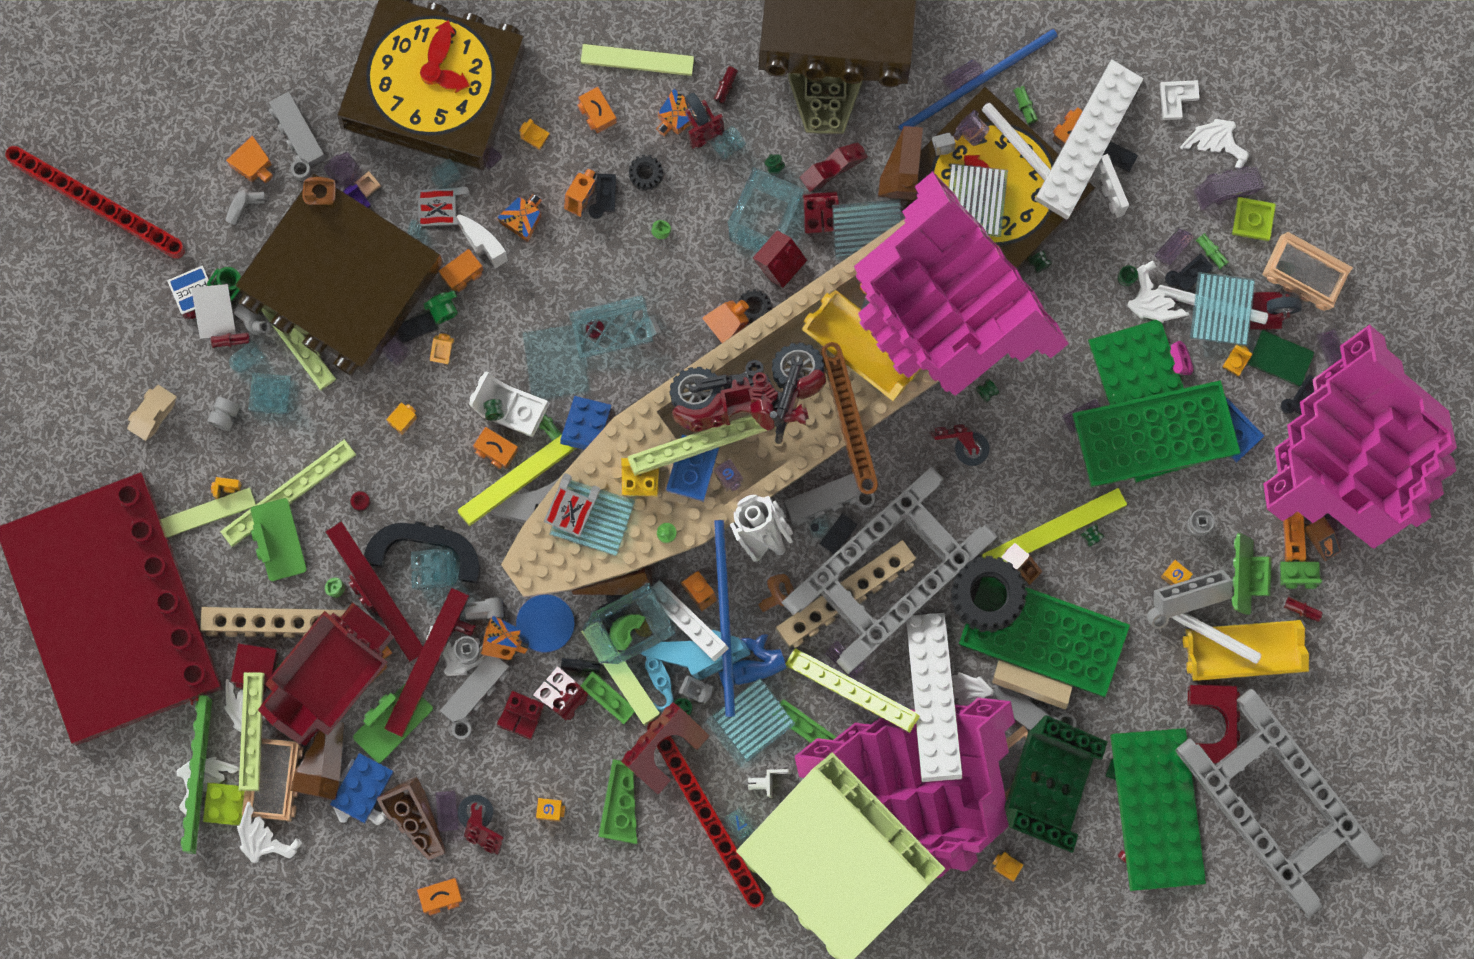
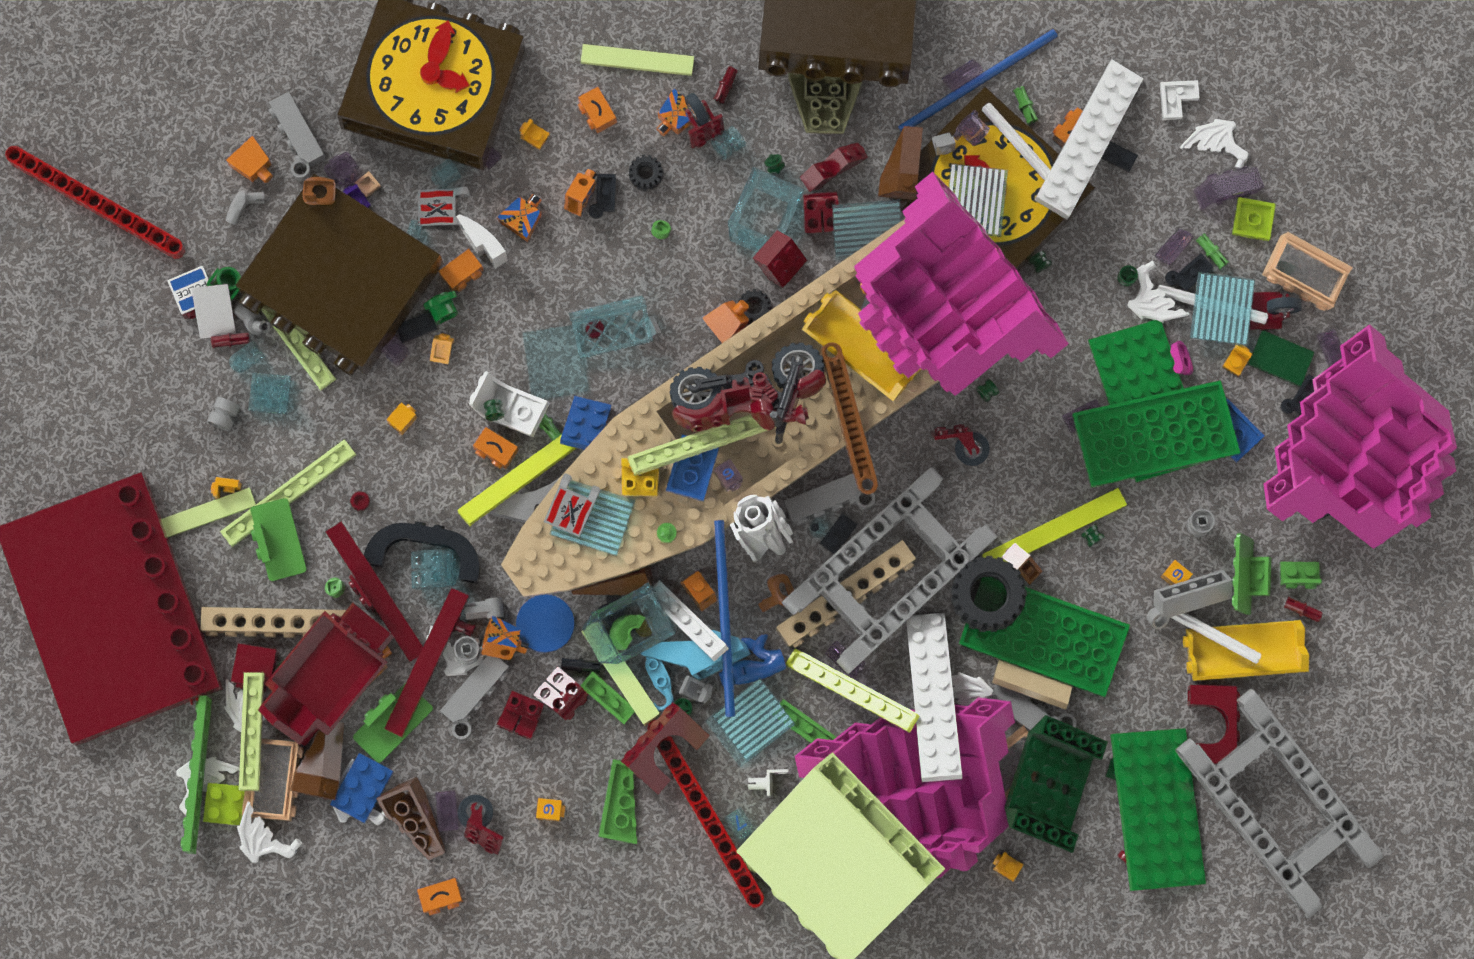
tan brick [127,385,177,441] -> none
white plate [1095,154,1129,218] -> none
orange plate [1283,511,1306,562] -> none
dark orange slope [1304,517,1341,561] -> none

